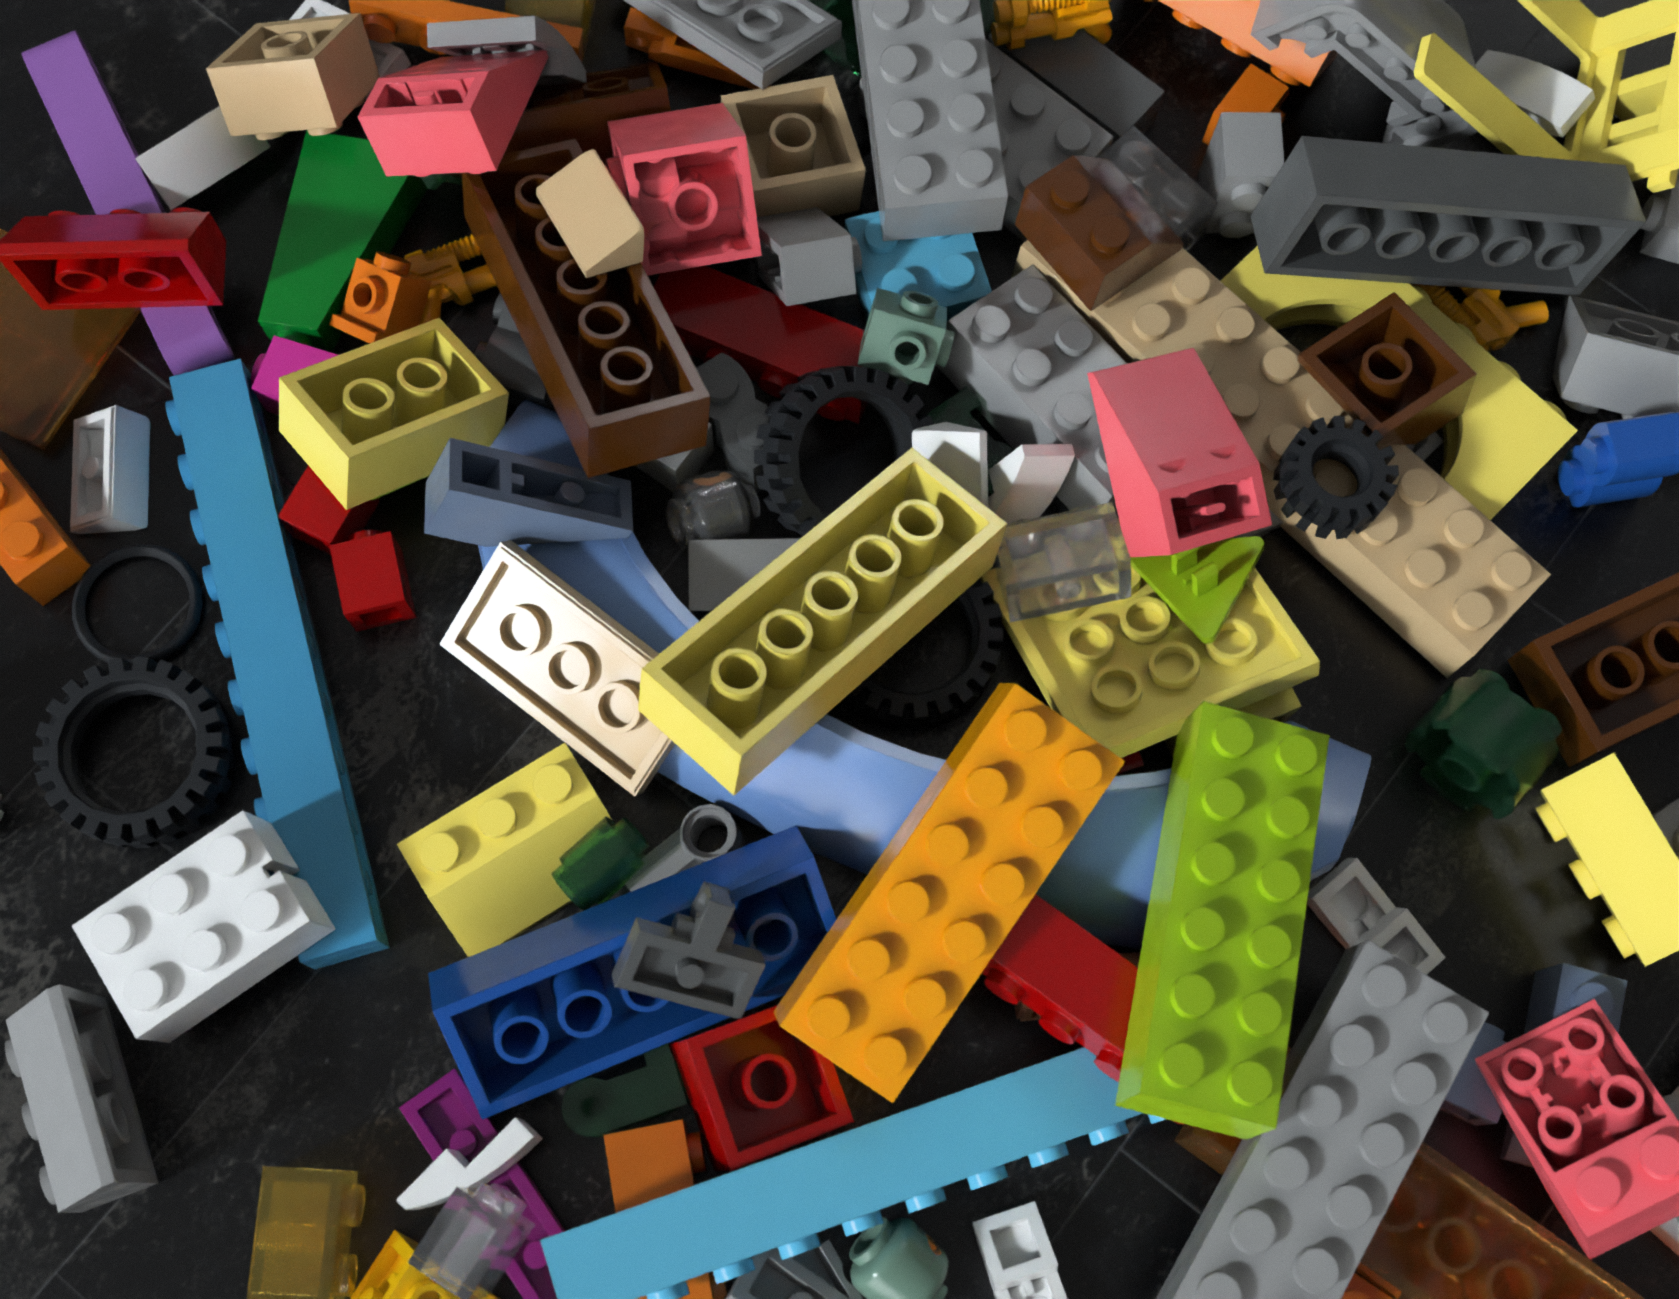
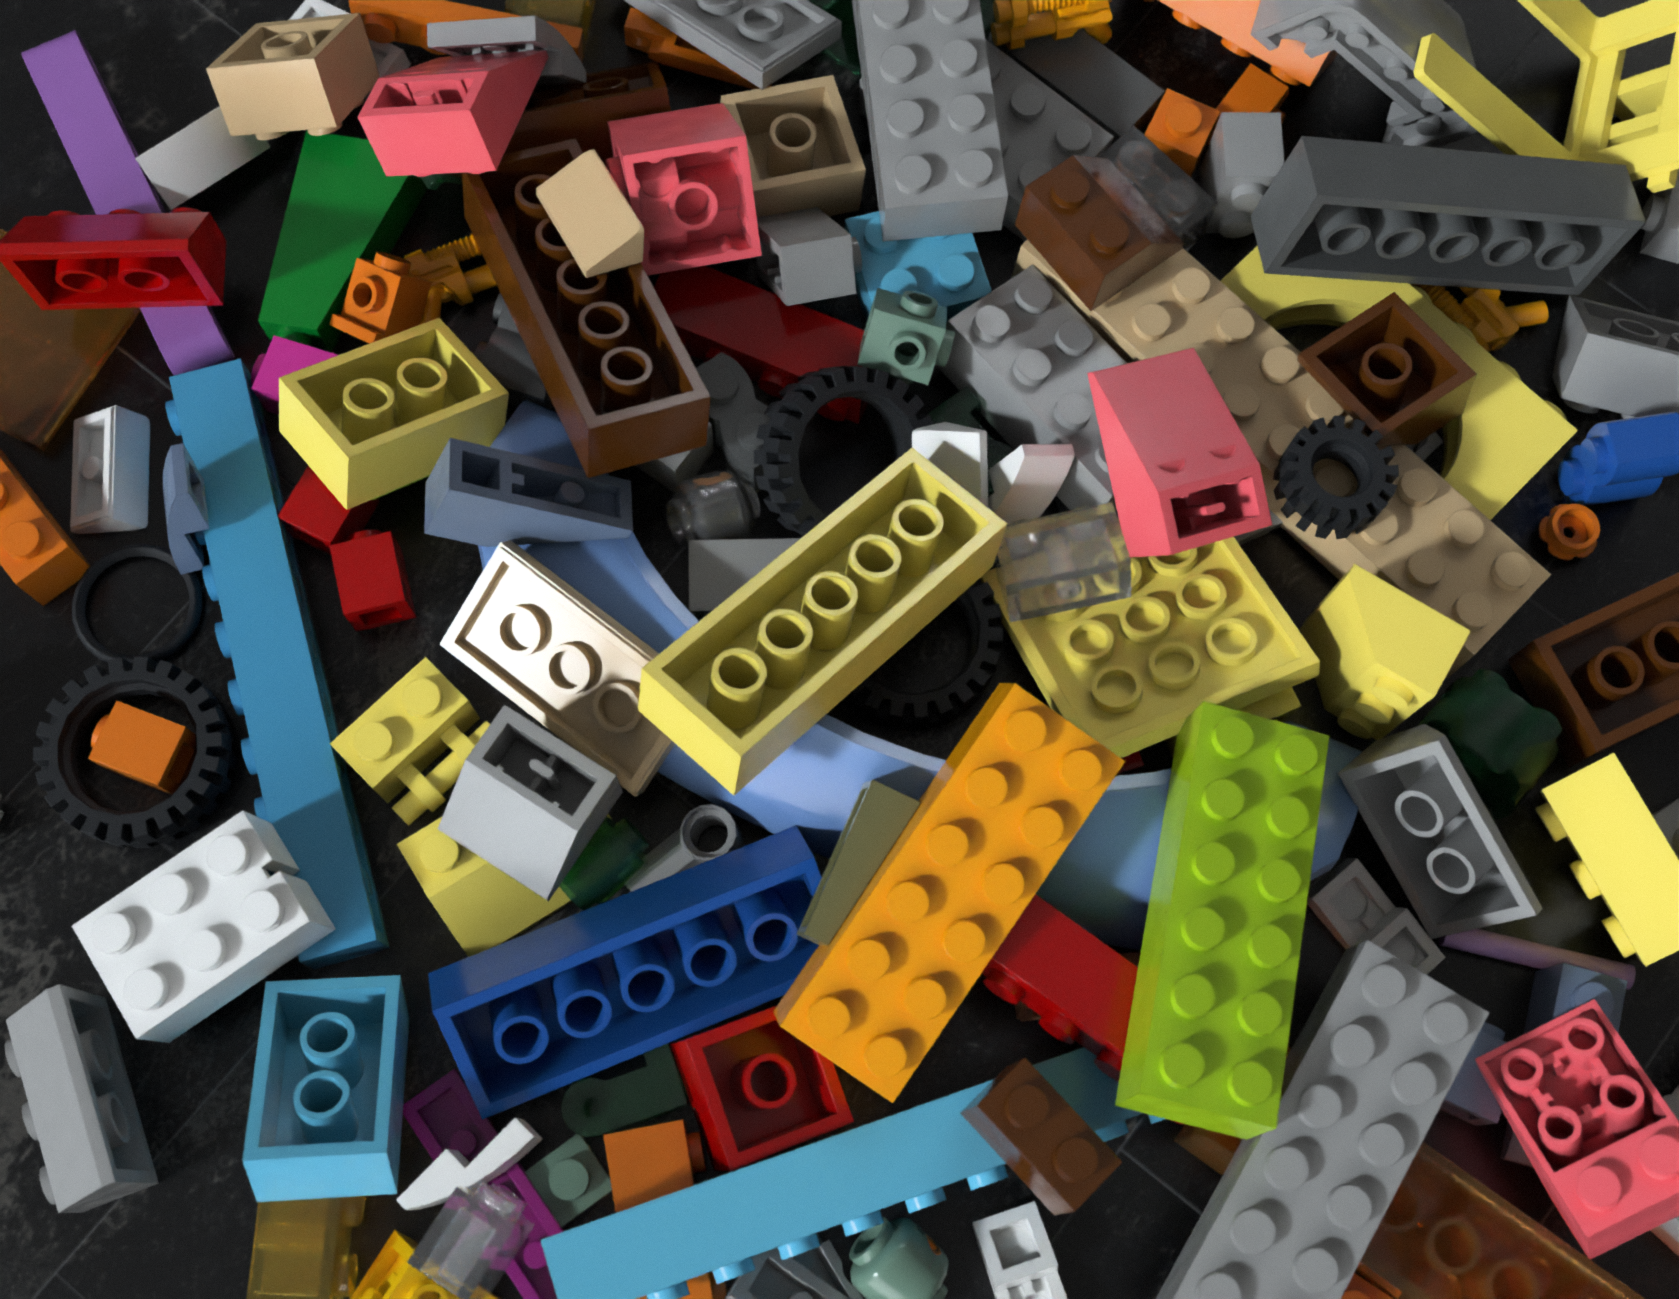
dark grey hinge [611,881,766,1019] -> none
lime piece [1127,536,1264,643] -> none
white slope [1475,50,1595,137] -> none
none -> orange brick [88,700,197,796]
none -> sand blue slope [163,443,209,575]
none -> medium azure brick [242,975,410,1202]
none -> light yellow brick [330,657,490,826]
none -> light grey slope [438,704,623,902]
none -> sand green plate [525,1132,612,1228]
none -> olive piece [796,779,921,946]
none -> reddish brown brick [960,1057,1122,1215]
none -> orange brick [1133,88,1220,192]
none -> light yellow slope [1300,564,1471,740]
none -> light grey slope [1338,724,1543,939]
none -> lavender bar [1439,929,1636,990]
none -> orange plate [1539,504,1600,561]

